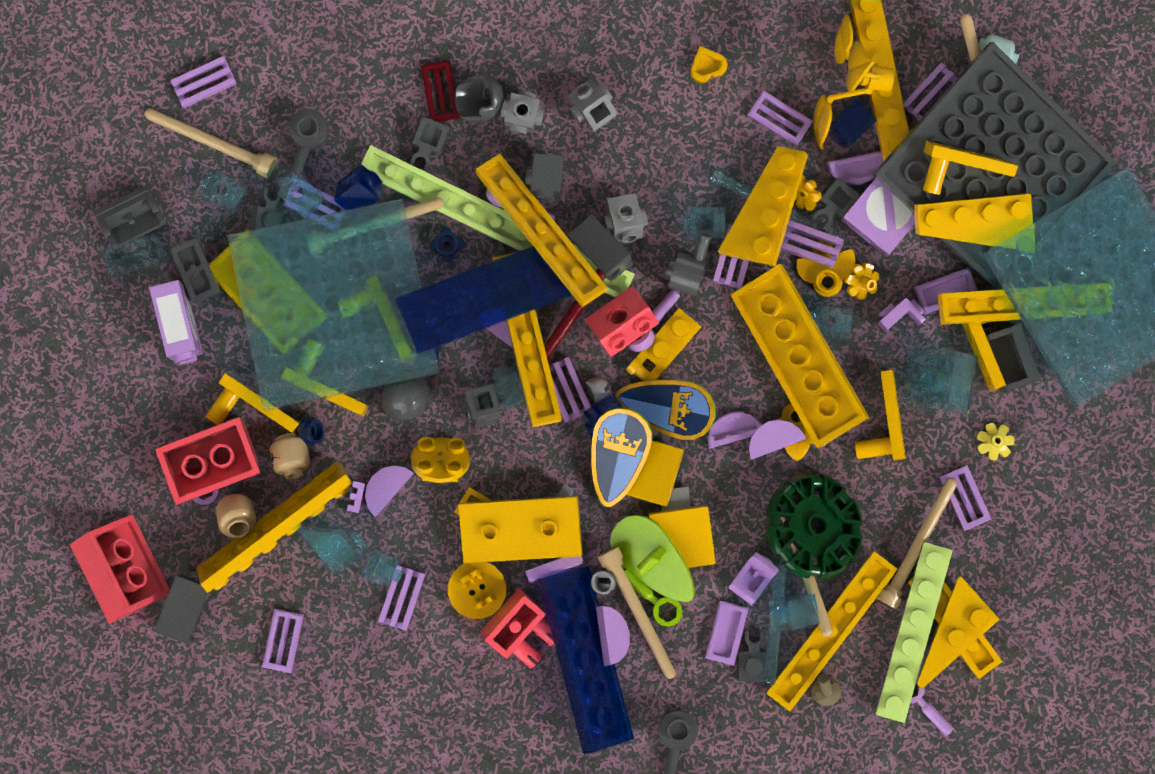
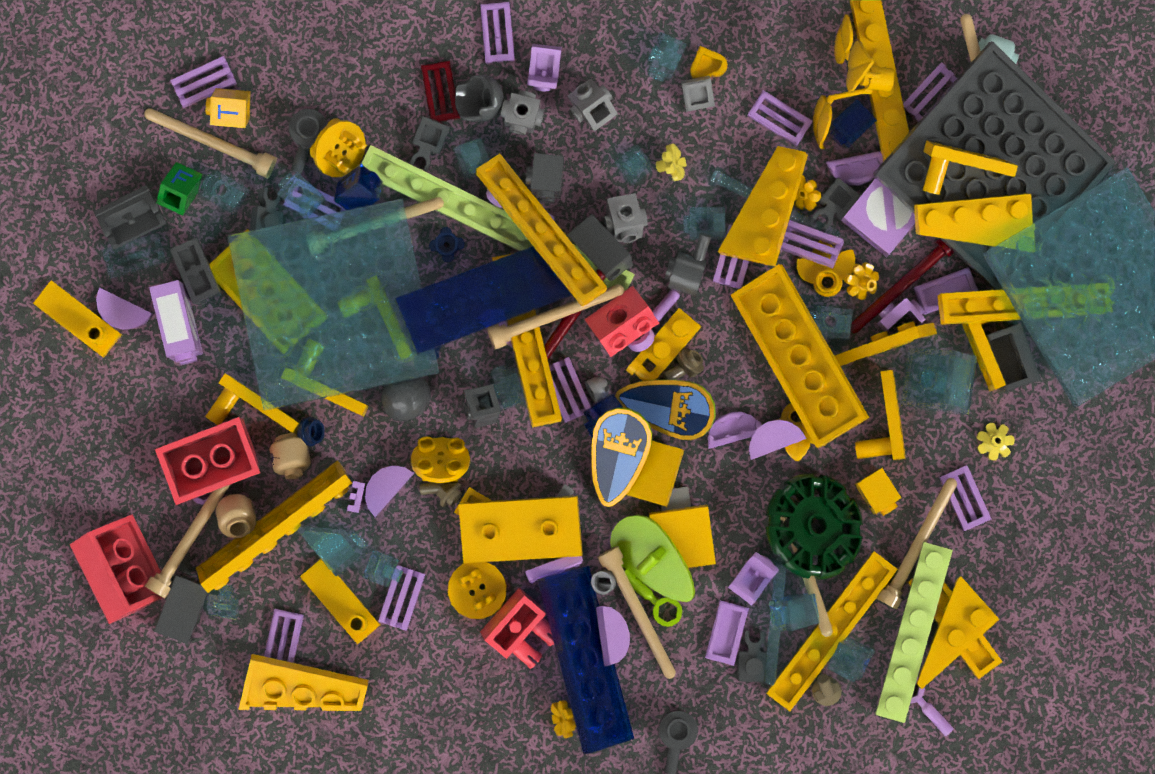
none -> yellow piece [33,280,122,358]
none -> lavender tile [96,288,153,330]
none -> tan piece [145,485,230,599]
none -> green brick [156,162,203,216]
none -> yellow brick [205,88,251,128]
none -> clear light blue tile [206,585,240,620]
none -> yellow wing [239,654,369,711]
none -> yellow piece [300,557,380,645]
none -> yellow plate [310,118,367,177]
none -> dark tan plate [419,482,462,507]
none -> clear light blue brick [453,138,489,180]
none -> lavender tile [480,2,515,64]
none -> tan piece [487,284,624,350]
none -> lavender bracket [527,44,562,91]
none -> yellow plant [551,700,582,738]
none -> clear light blue tile [614,145,655,187]
none -> clear light blue brick [647,32,687,82]
none -> light yellow plant [656,143,687,181]
none -> dark tan plate [663,349,704,380]
none -> light grey tile [681,76,715,112]
none -> clear light blue brick [827,637,875,683]
none -> yellow wing [834,321,937,366]
none -> dark red bar [848,238,954,334]
none -> yellow brick [854,468,901,516]

